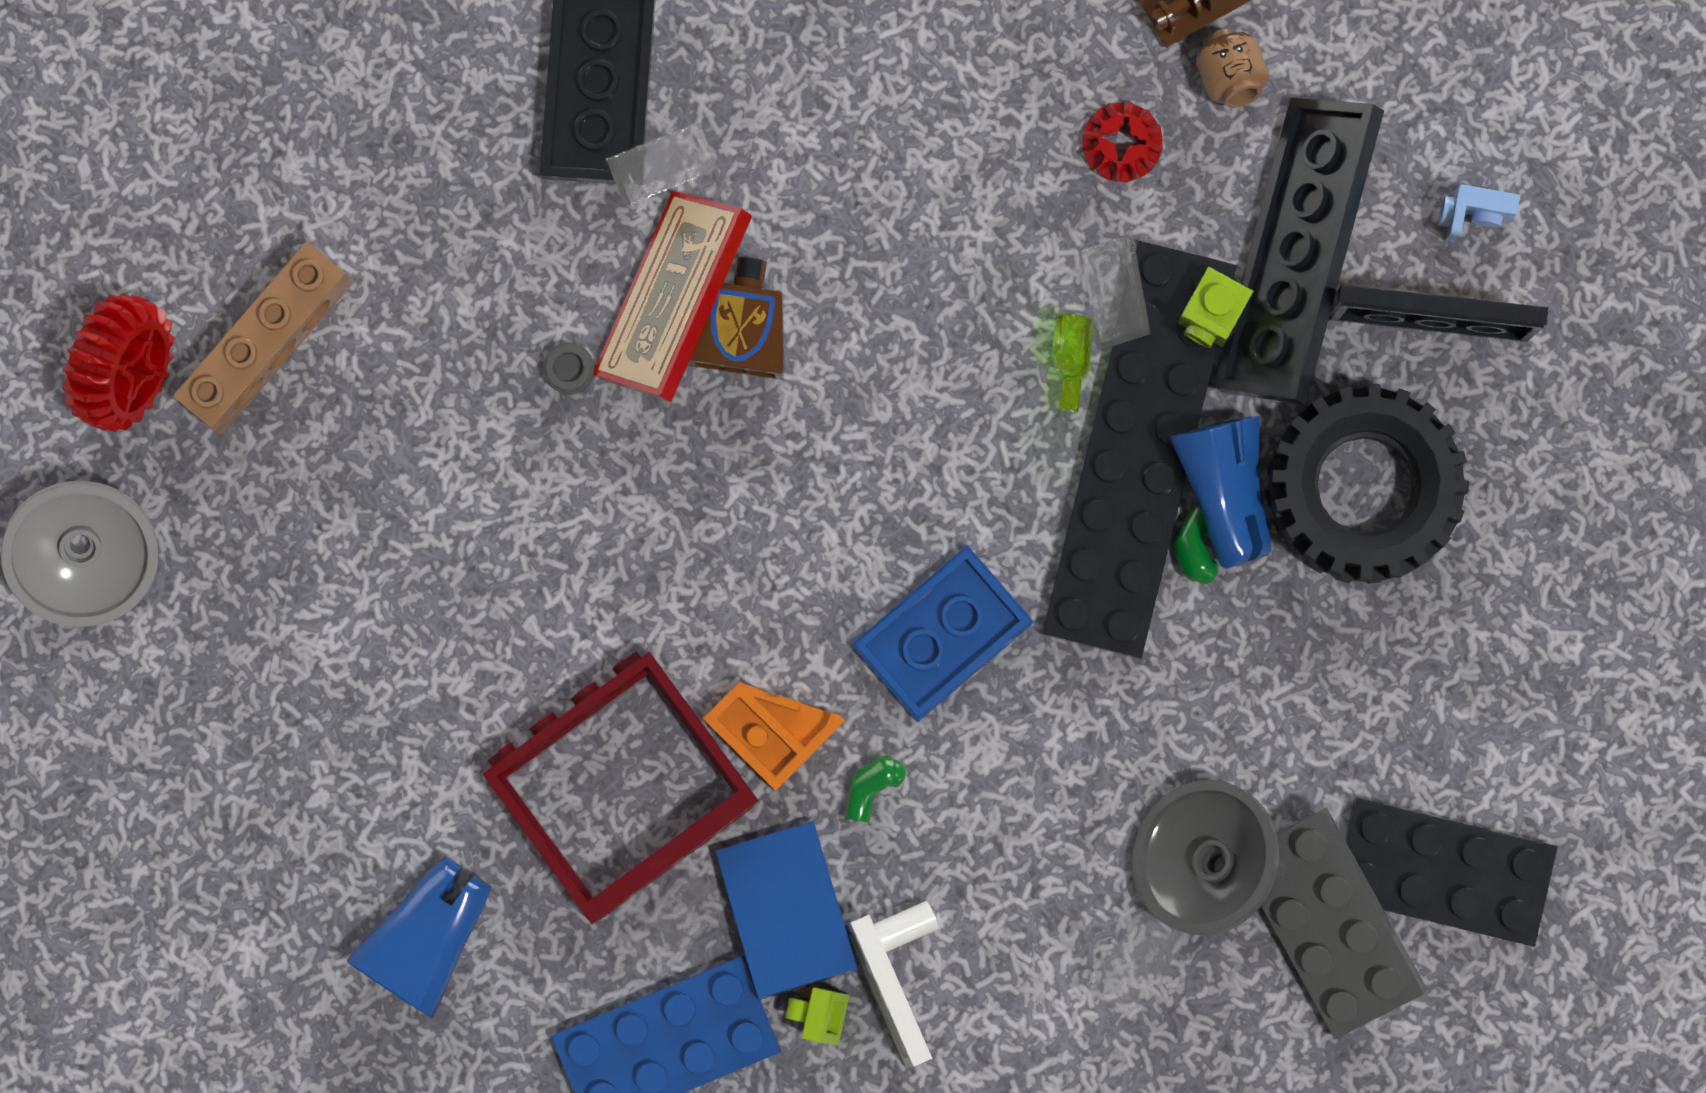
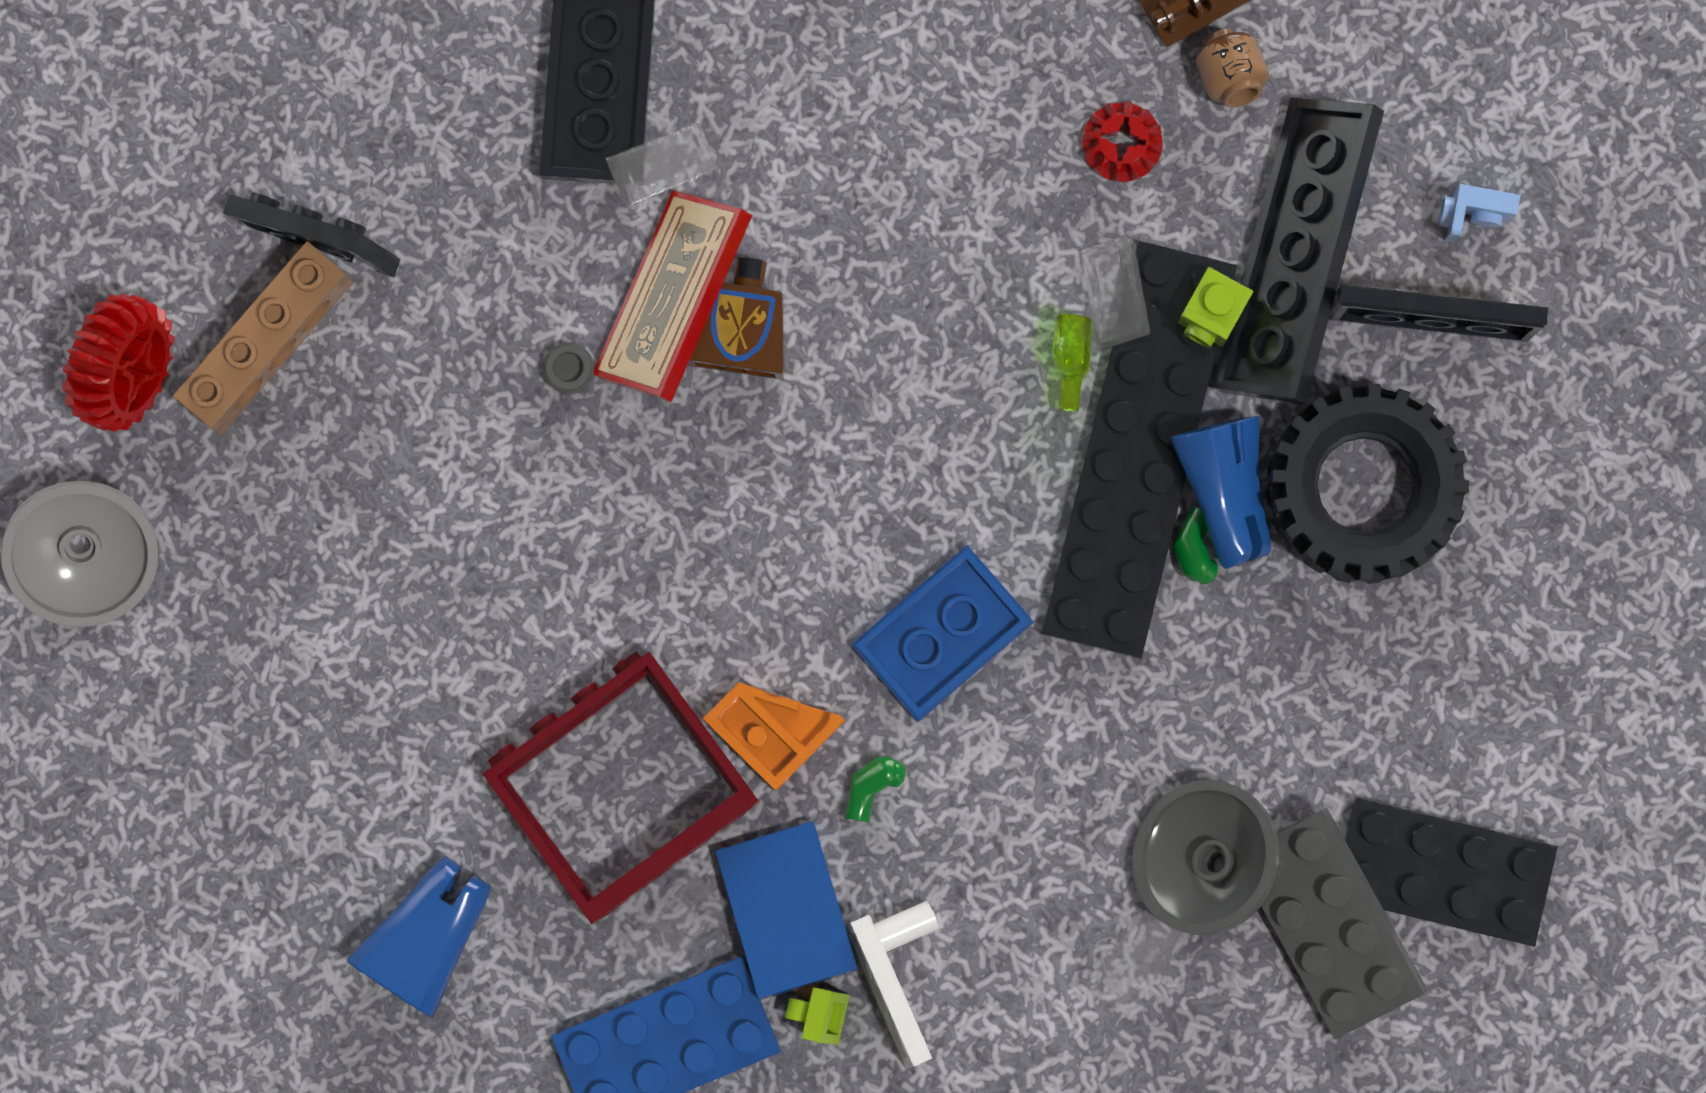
none -> black wing [223,192,401,278]

